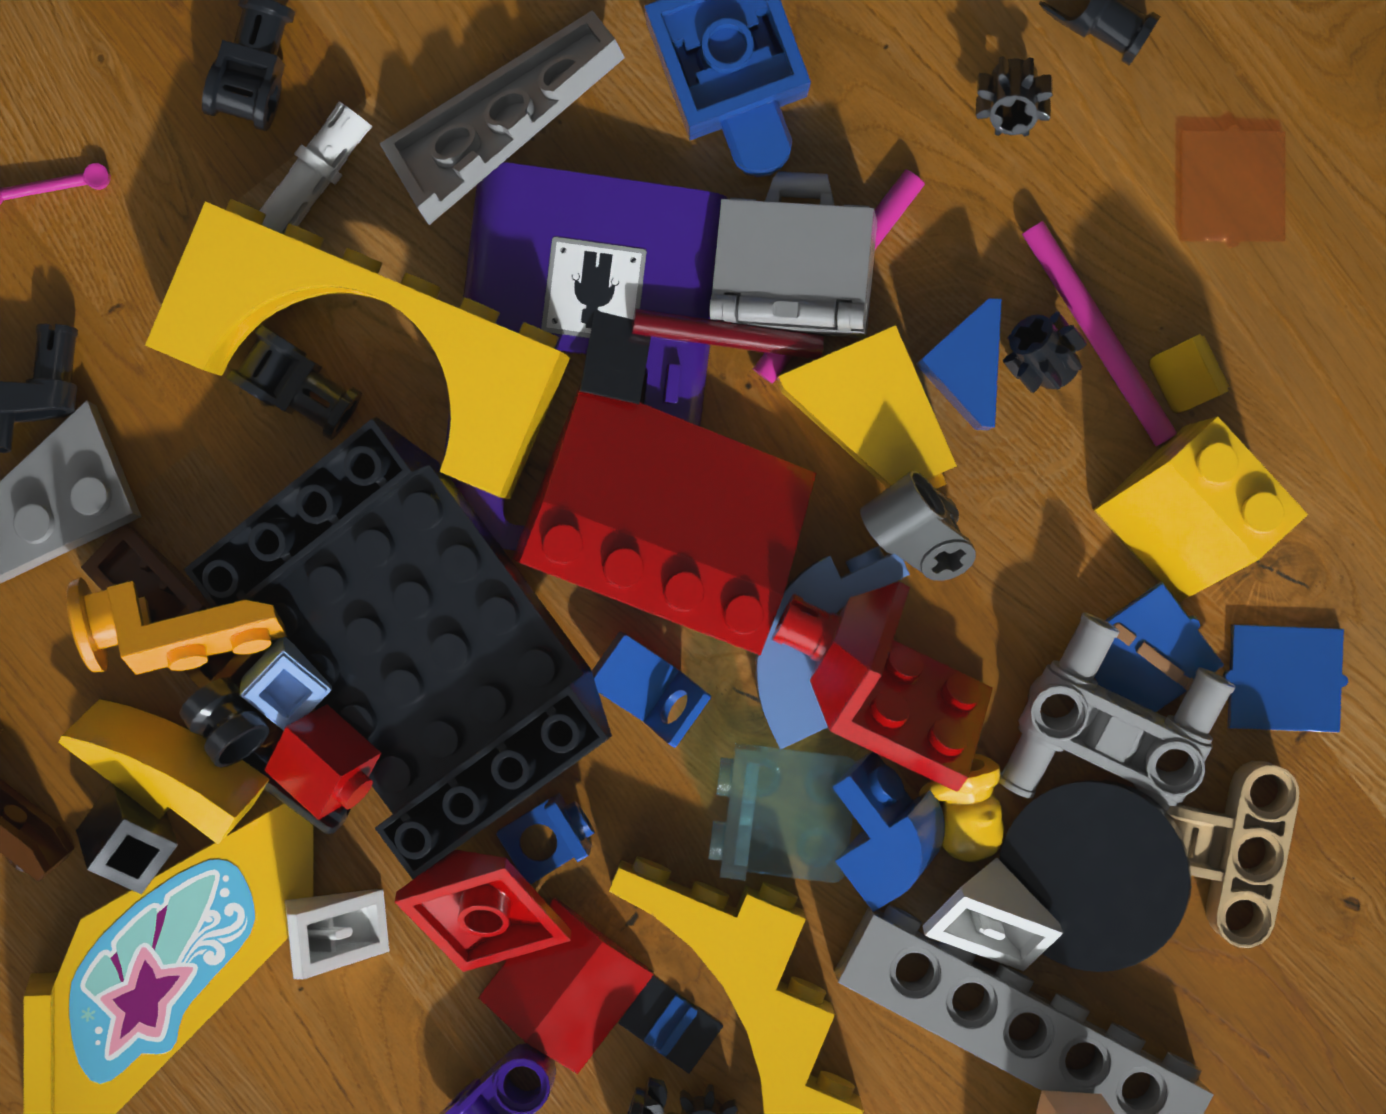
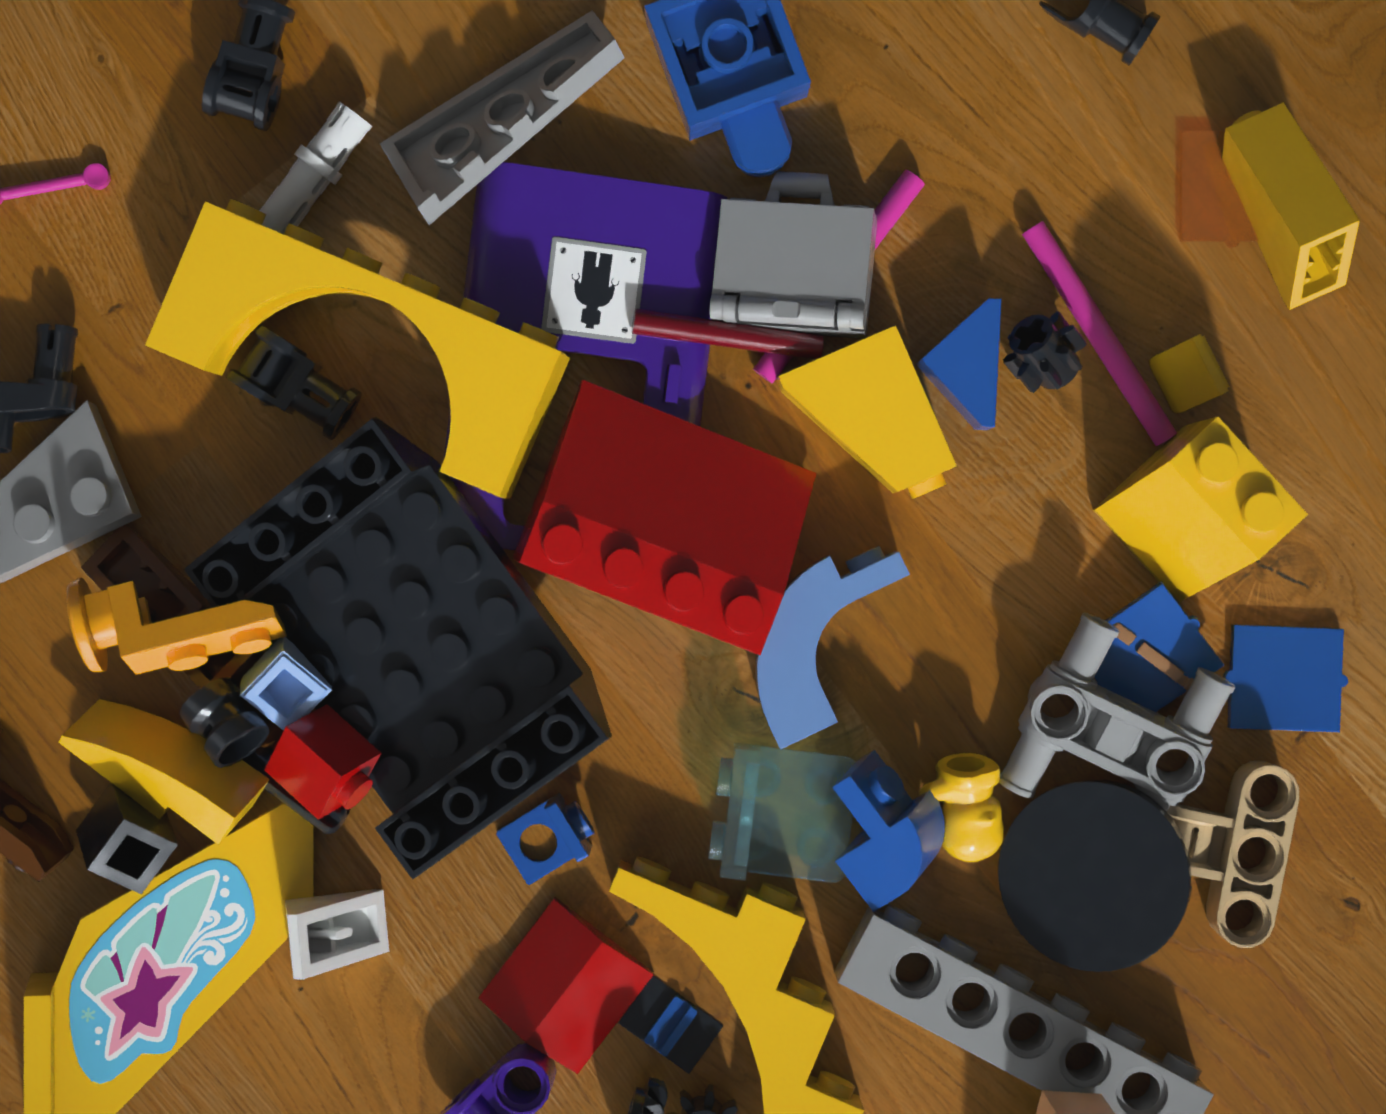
red slope [394,850,572,972] -> none
black piece [580,310,651,404] -> none
blue bracket [592,631,711,748] -> none
red plate [772,582,993,792] -> none
dark grey piece [860,470,976,581] -> none
white slope [922,858,1063,971] -> none
black gear [976,56,1053,137] -> none
none -> yellow slope [1222,102,1360,310]

